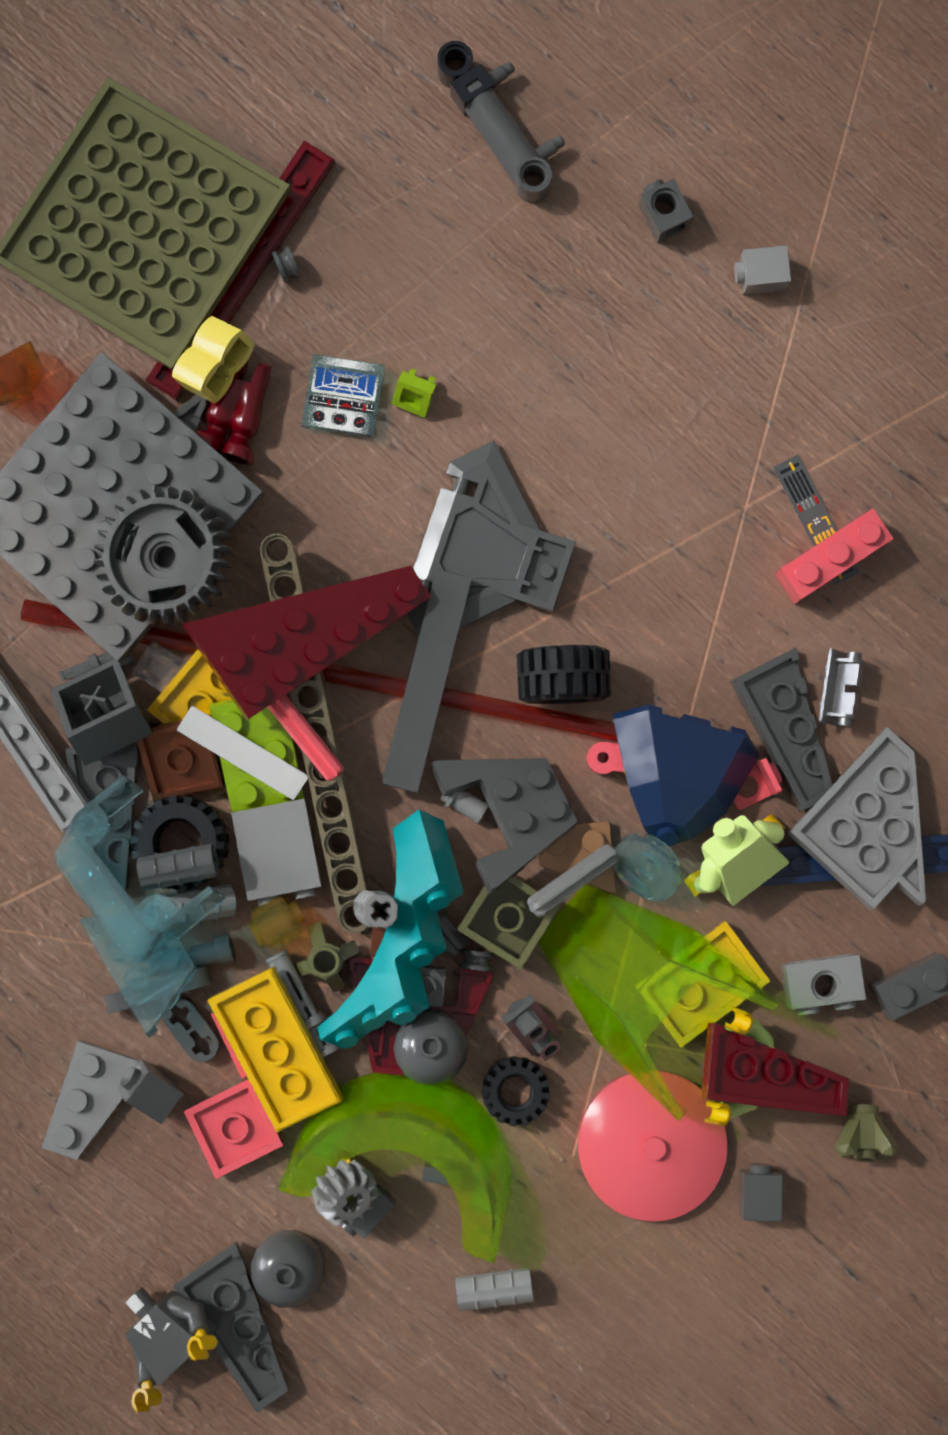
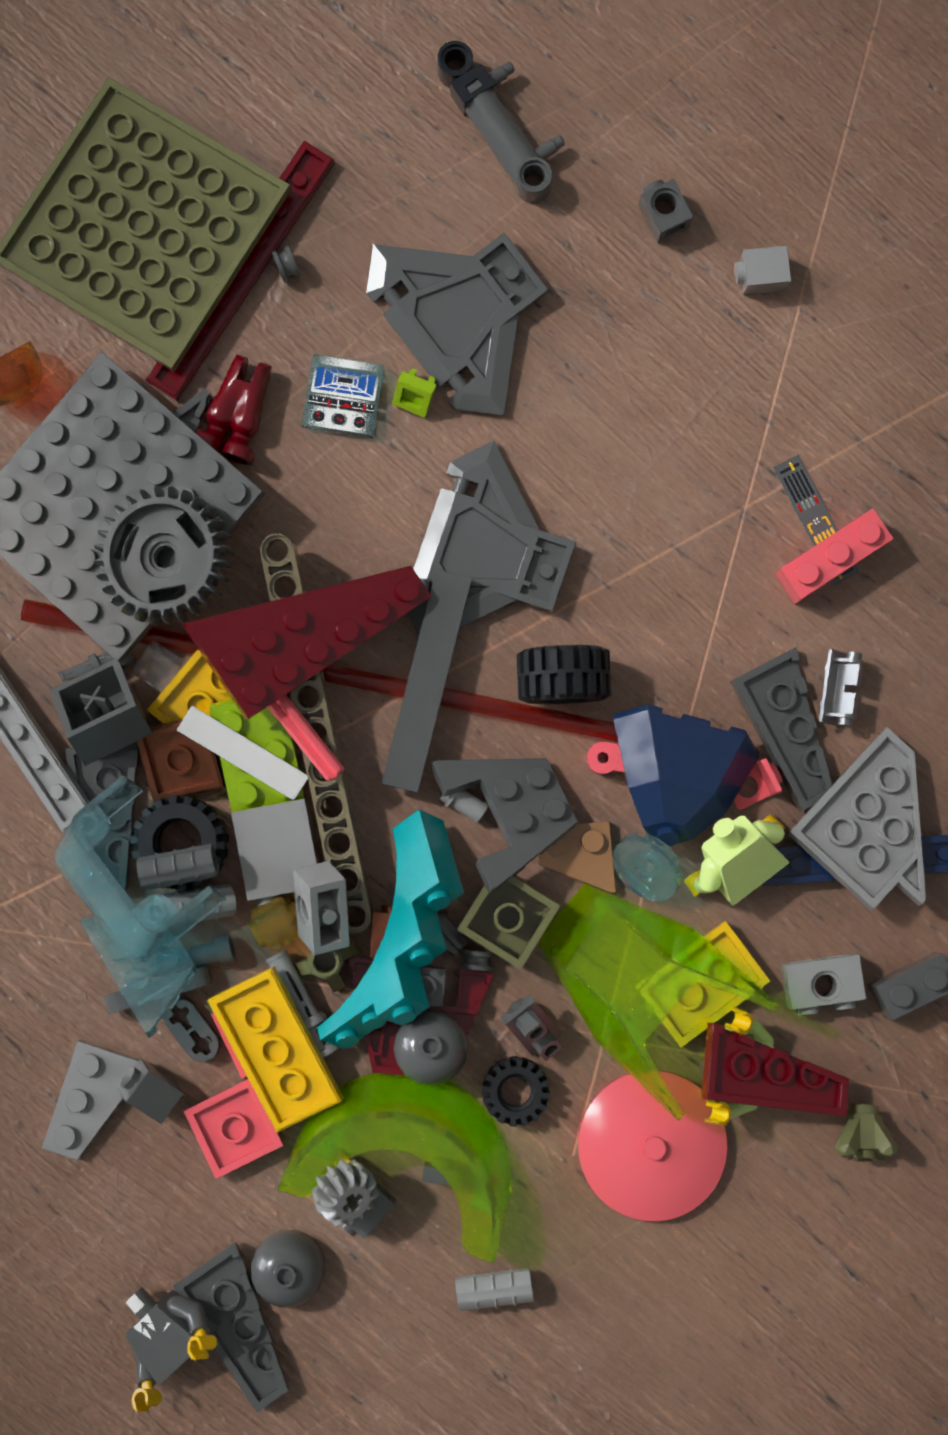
light yellow brick [172,316,255,404] -> none
light grey axle [353,890,398,928] -> none
light grey axle [527,844,618,917] -> none
dark grey brick [739,1163,783,1221] -> none
none -> light grey brick [293,861,350,955]
none -> dark grey plate [366,233,549,416]

